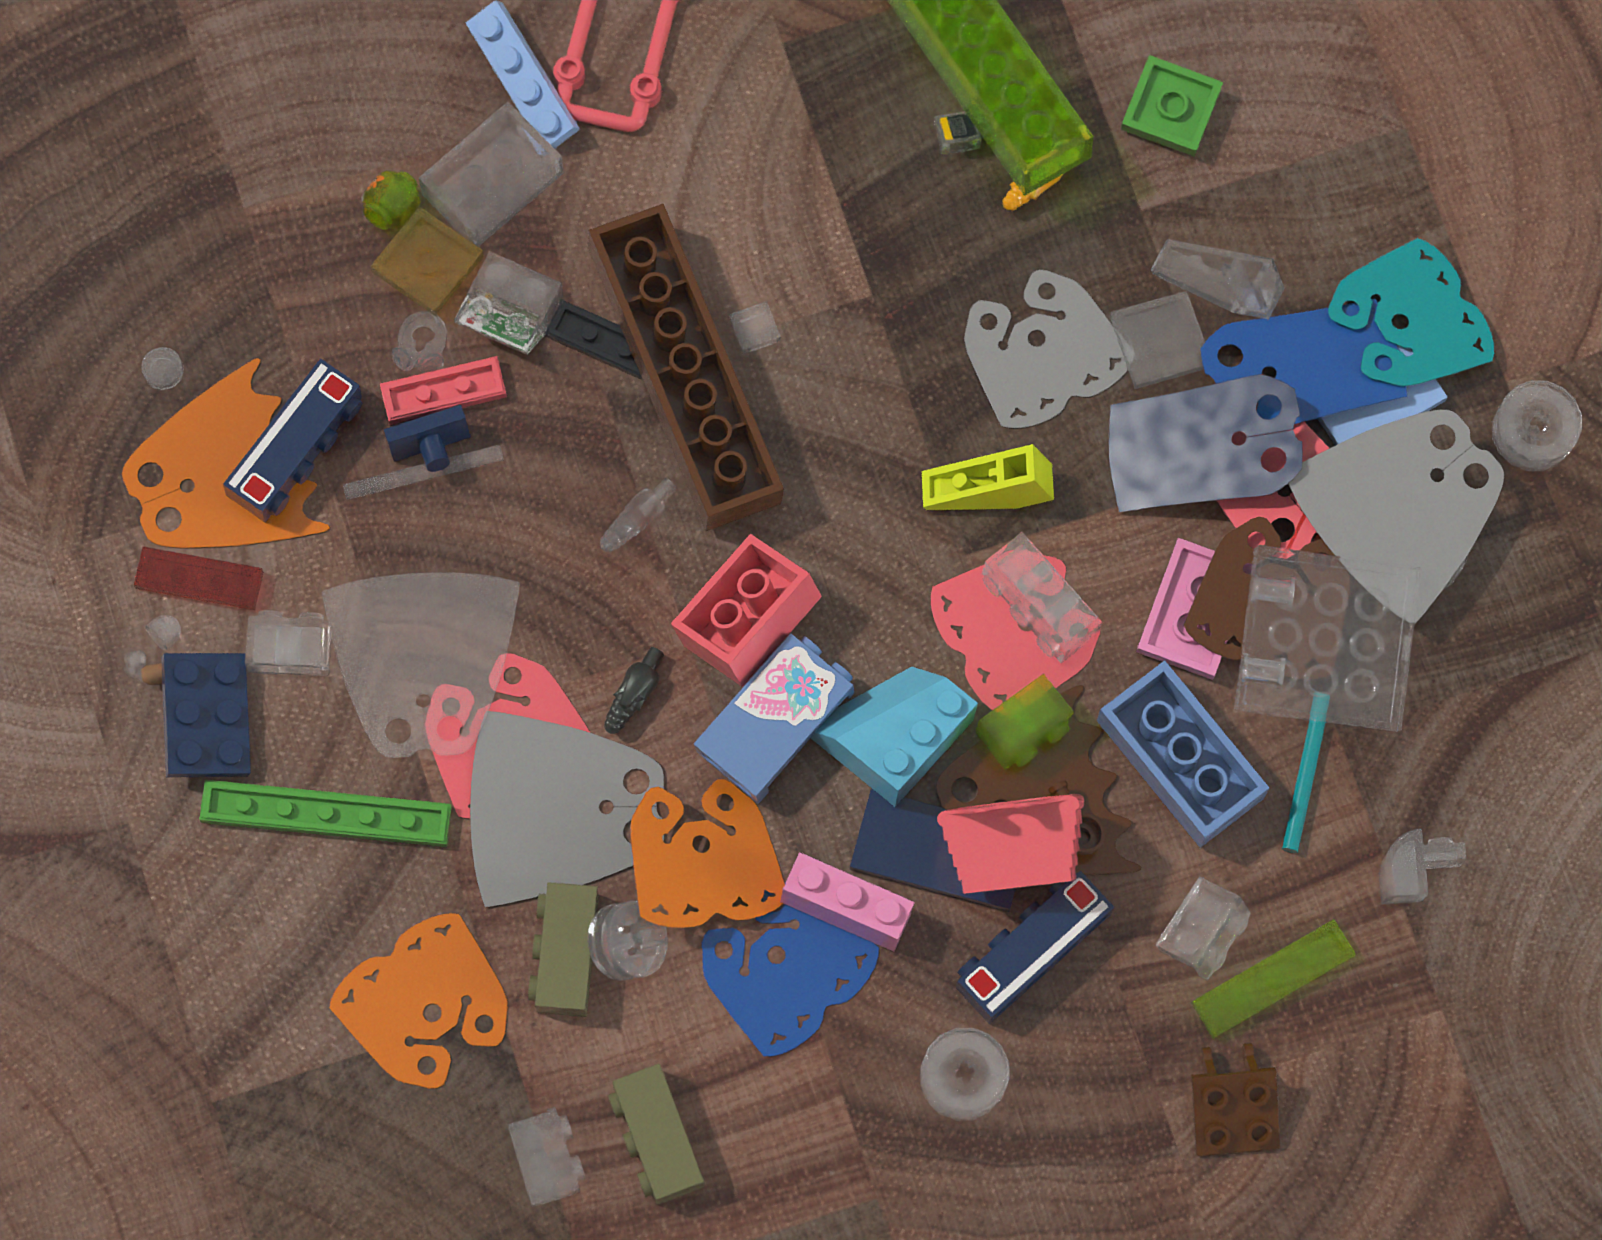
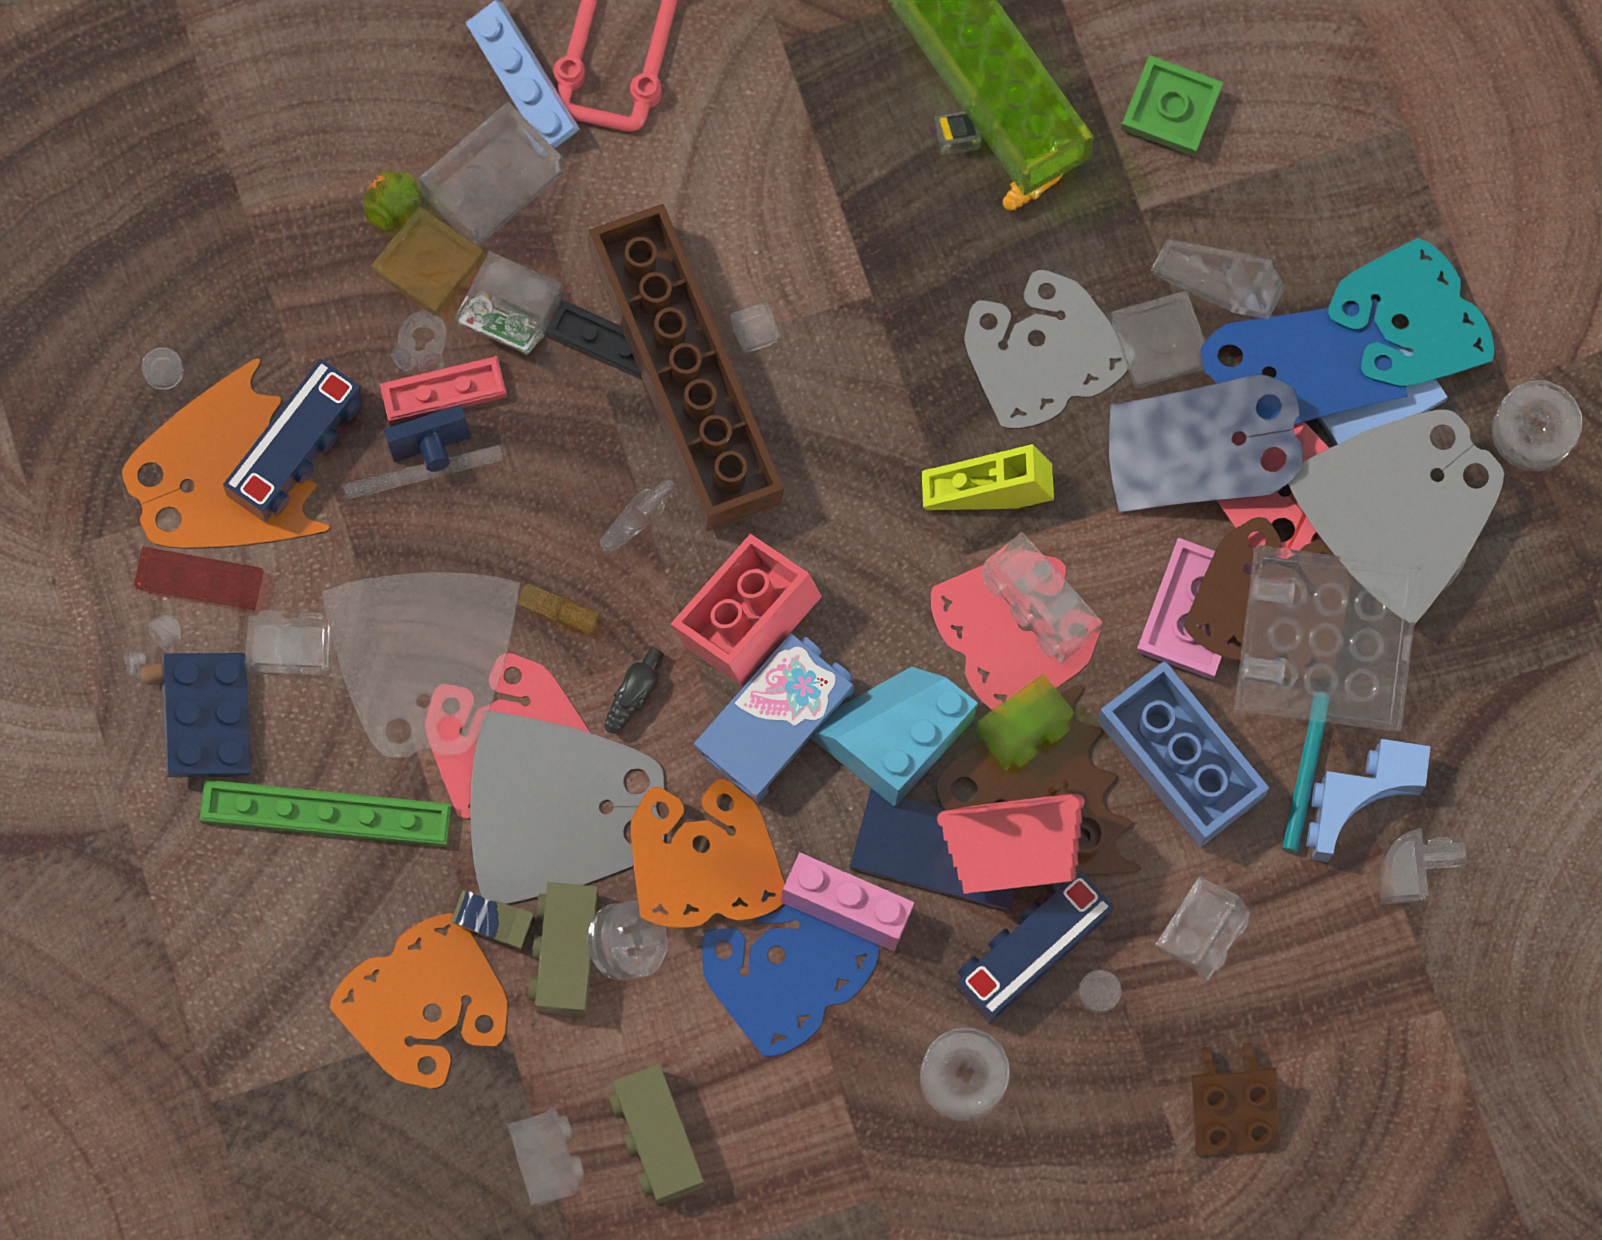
clear neon green tile [1191,919,1356,1039] -> none
none -> leg [451,891,535,951]
none -> clear yellow axle [518,584,601,636]
none -> clear tile [1079,970,1121,1014]
none -> light blue arch [1306,739,1431,862]

